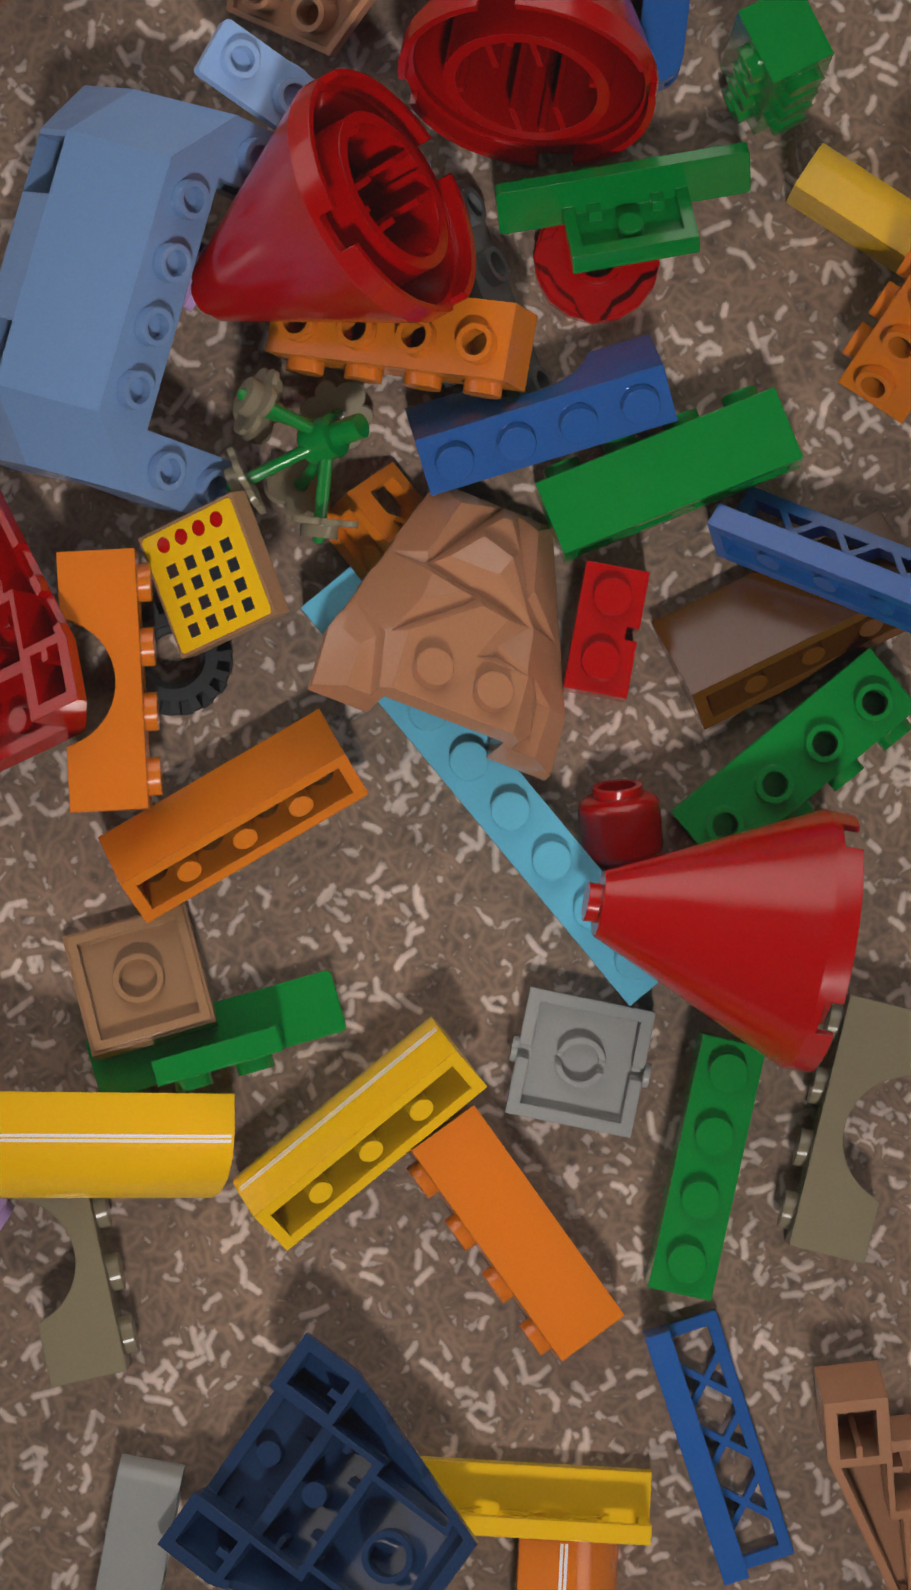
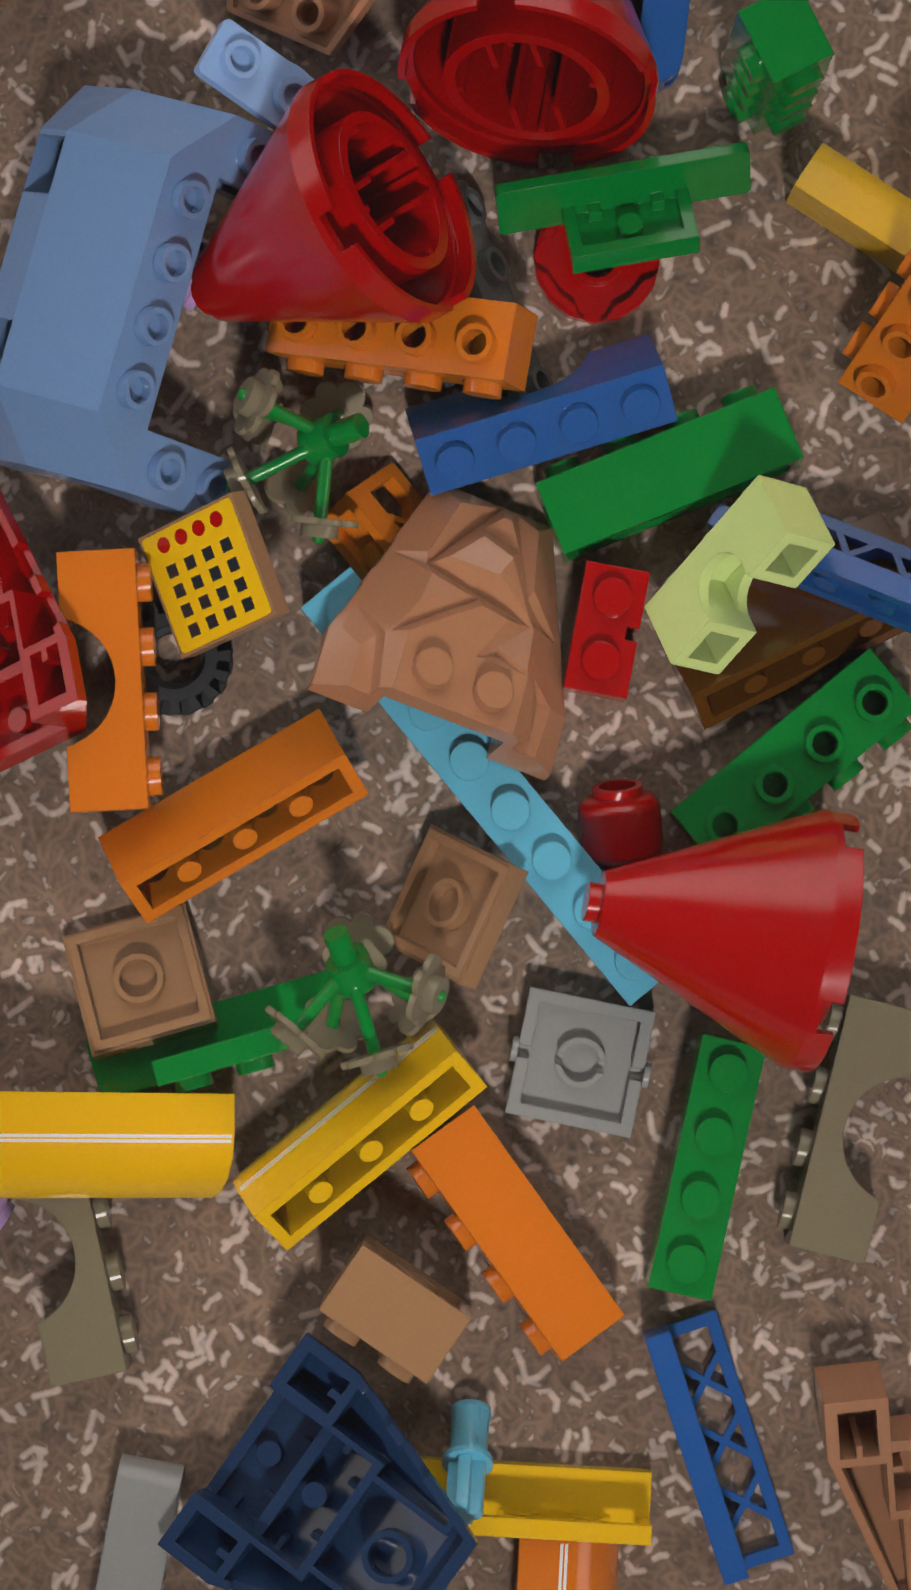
none -> dark tan plant [265,912,449,1078]
none -> medium nougat brick [318,1233,471,1384]
none -> medium nougat tile [385,824,528,990]
none -> medium azure axle [442,1399,493,1525]
none -> yellowish green arch [645,475,835,675]

